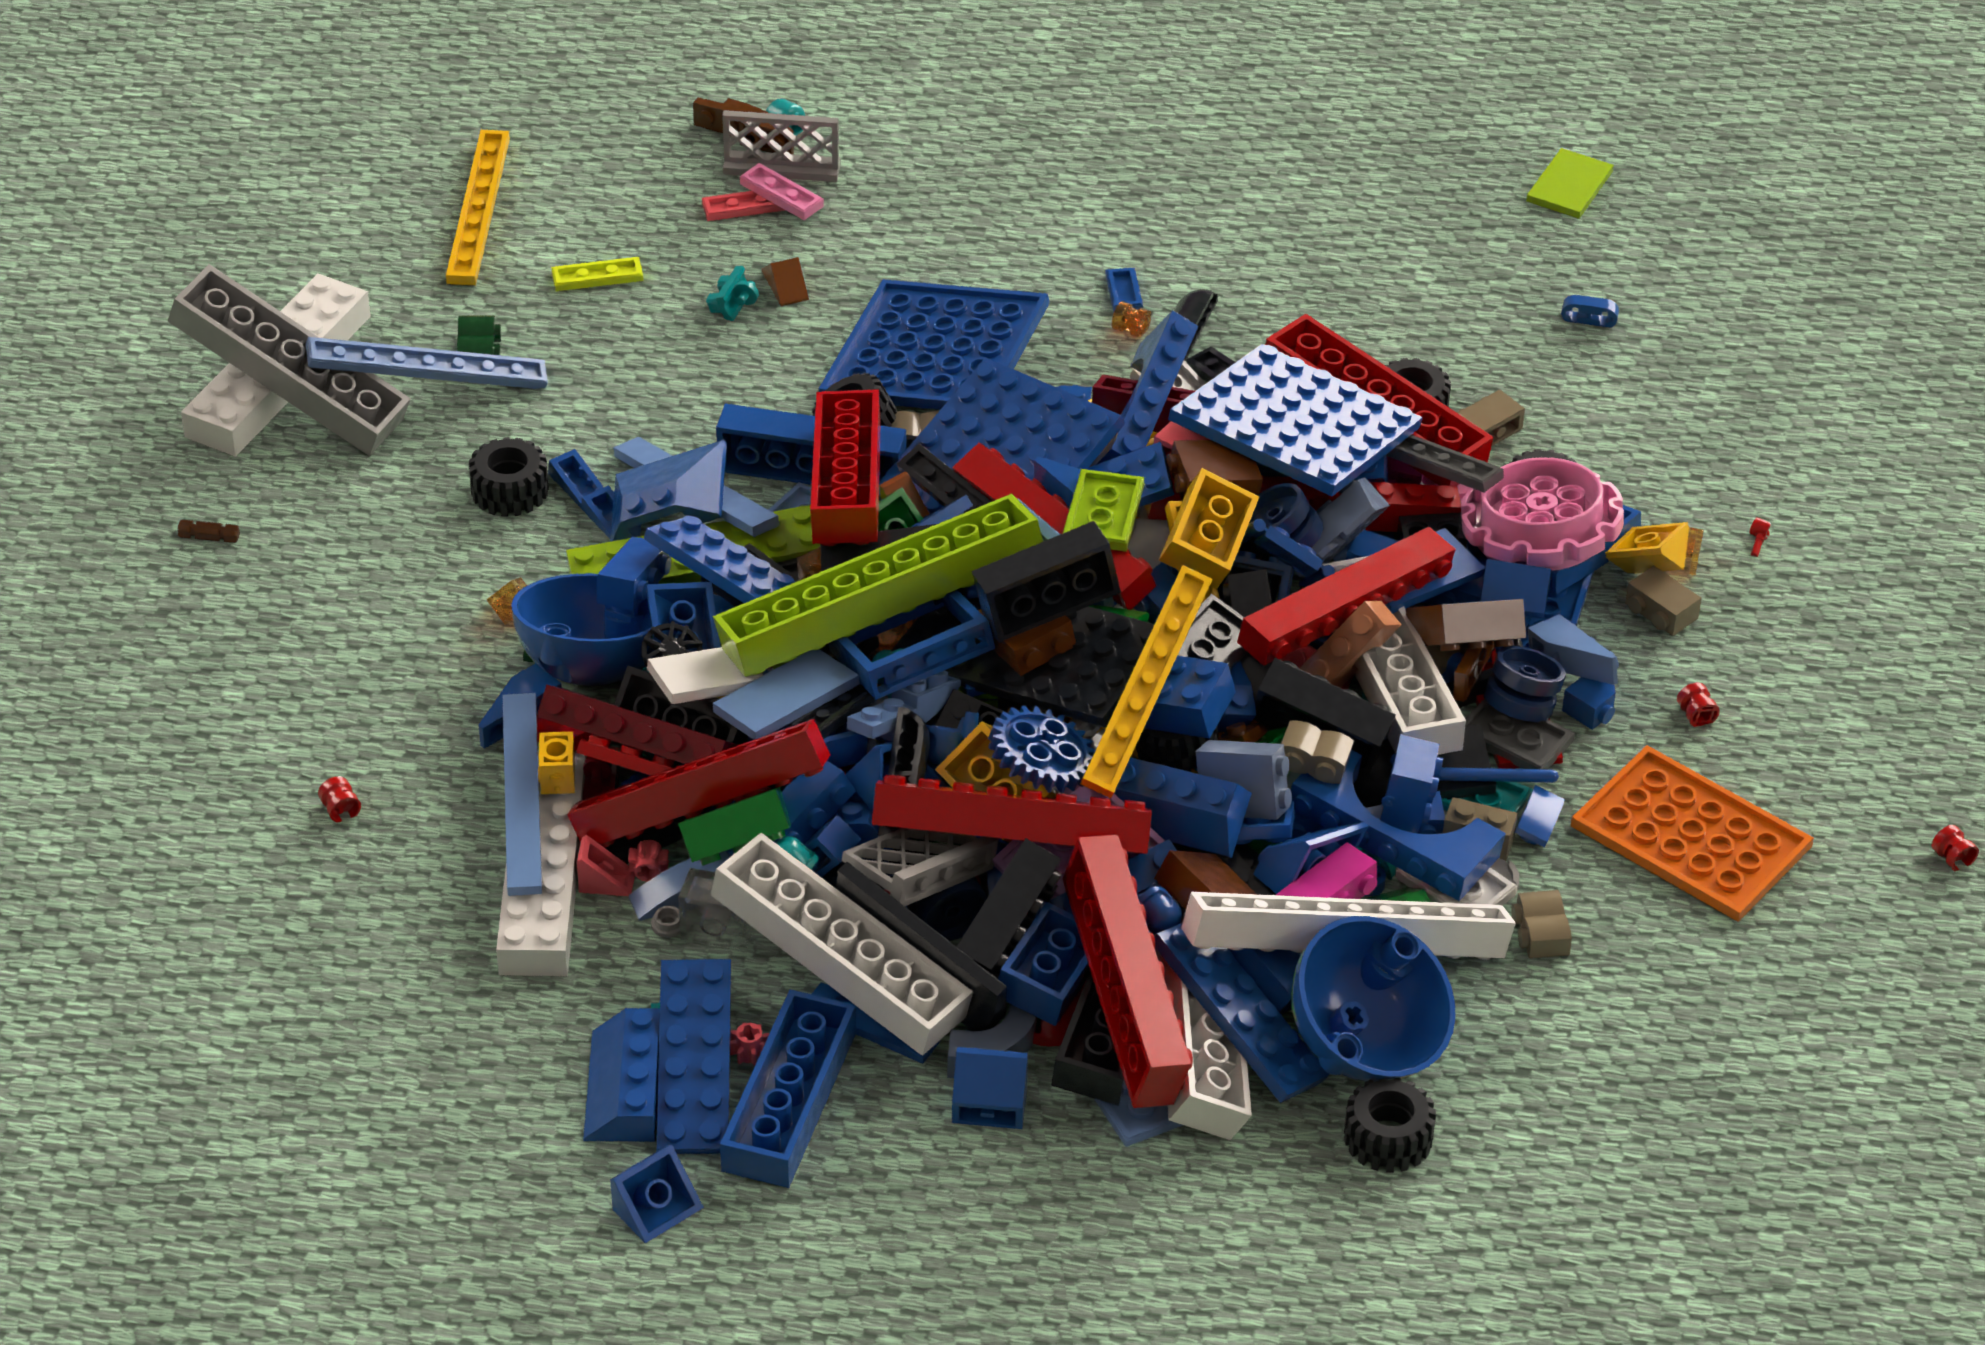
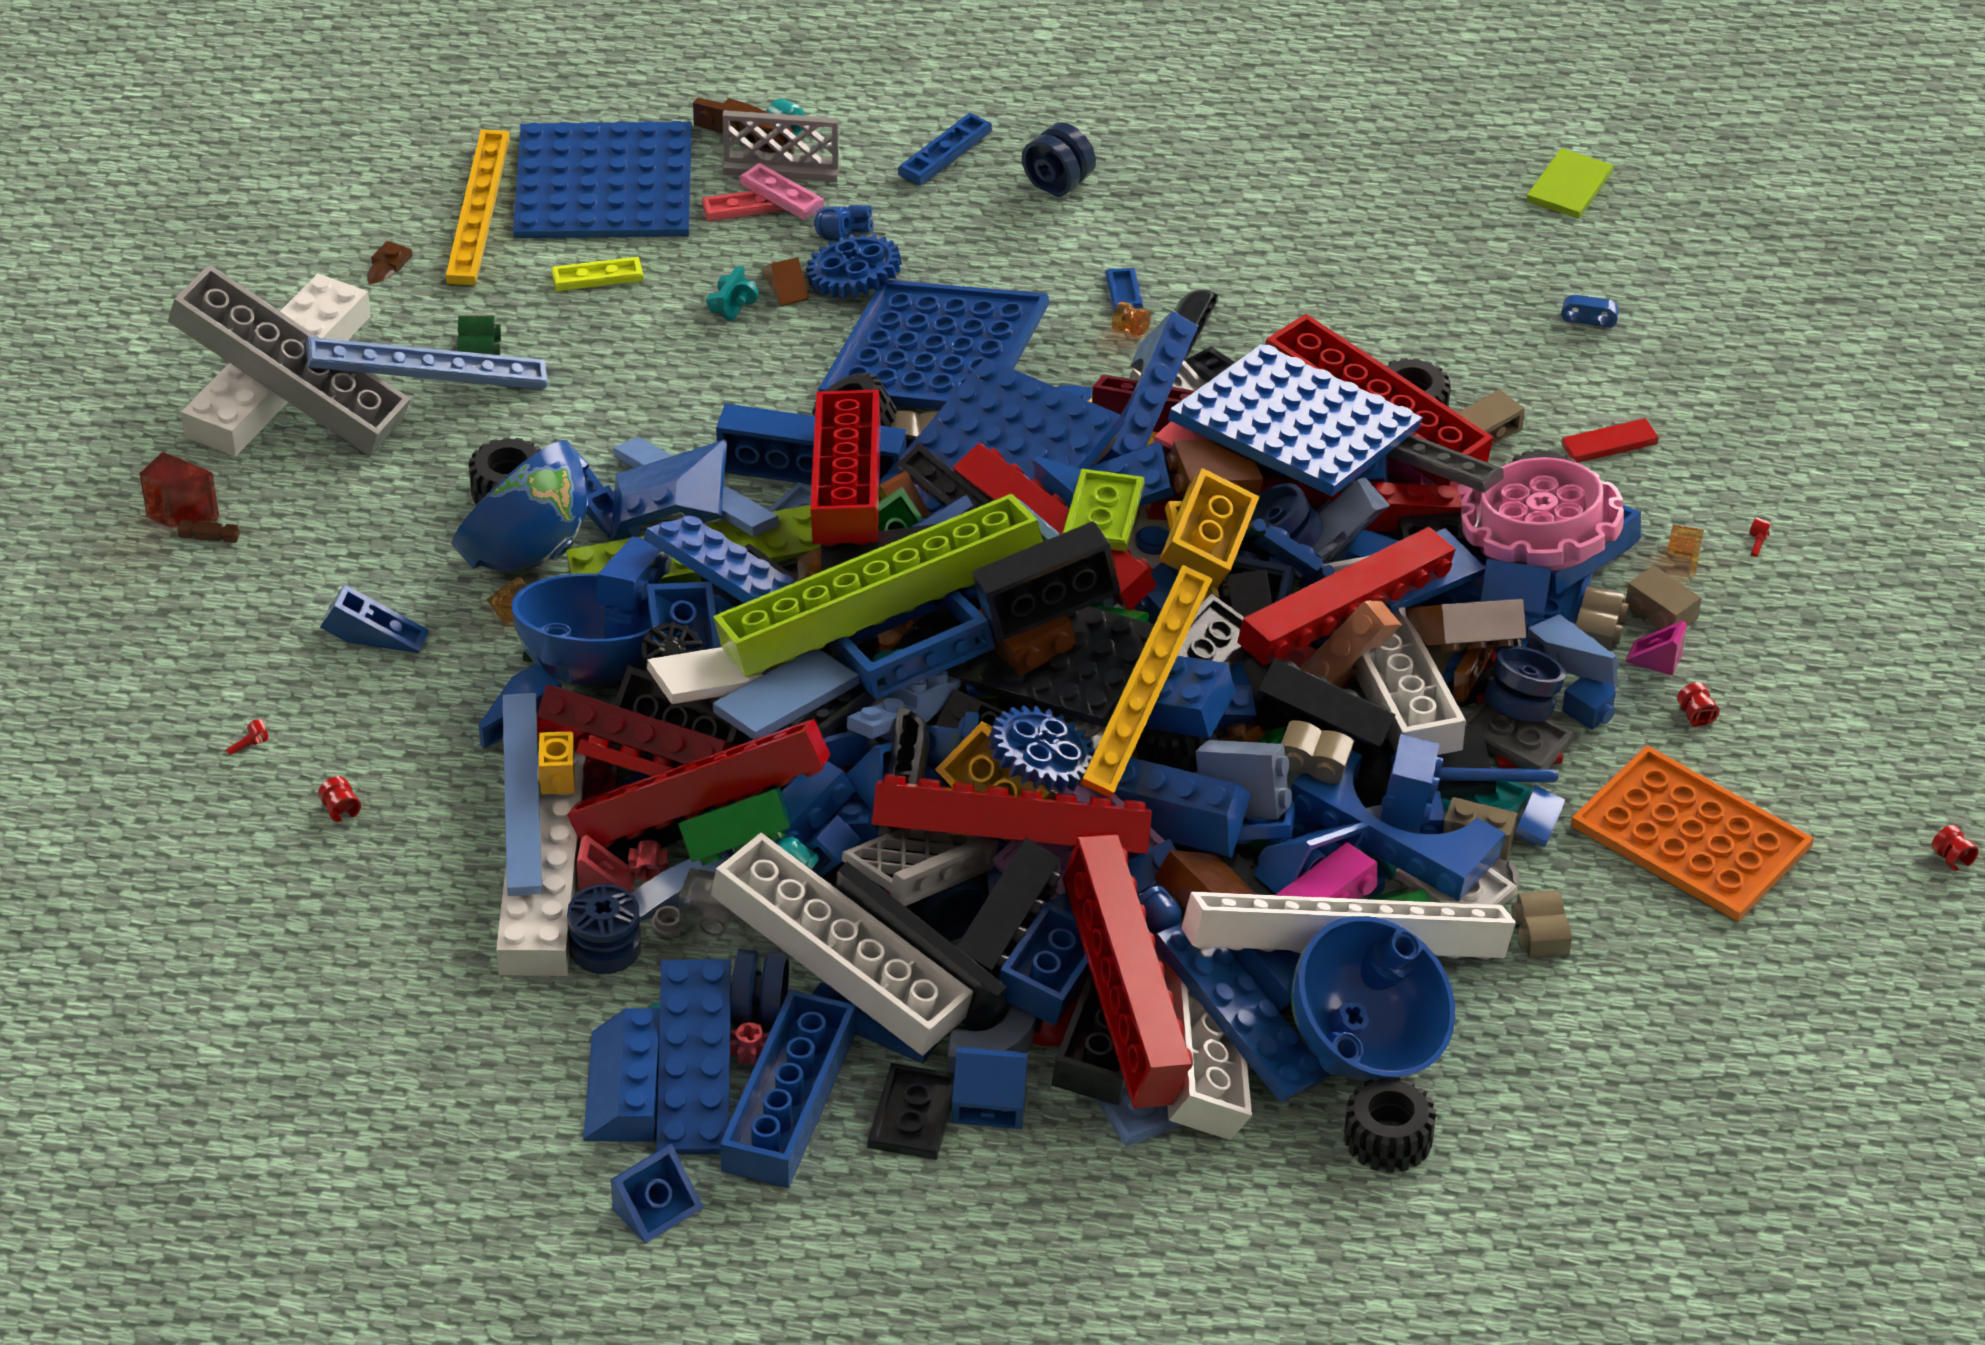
yellow slope [1605,522,1689,574] -> none
none -> clear red slope [139,452,219,528]
none -> red hand [226,719,269,755]
none -> blue slope [320,584,429,653]
none -> reddish brown plate [367,241,413,285]
none -> blue piece [451,440,590,572]
none -> blue plate [513,121,692,238]
none -> dark blue wheel [567,884,641,974]
none -> dark blue wheel [731,949,790,1028]
none -> blue gear [806,233,902,299]
none -> blue piece [814,205,874,240]
none -> black tile [867,1063,954,1160]
none -> blue plate [898,113,992,186]
none -> dark blue wheel [1022,122,1096,197]
none -> blue piece [1135,526,1170,555]
none -> red tile [1561,418,1659,463]
none -> dark tan brick [1576,586,1629,651]
none -> dark pink slope [1625,621,1687,676]

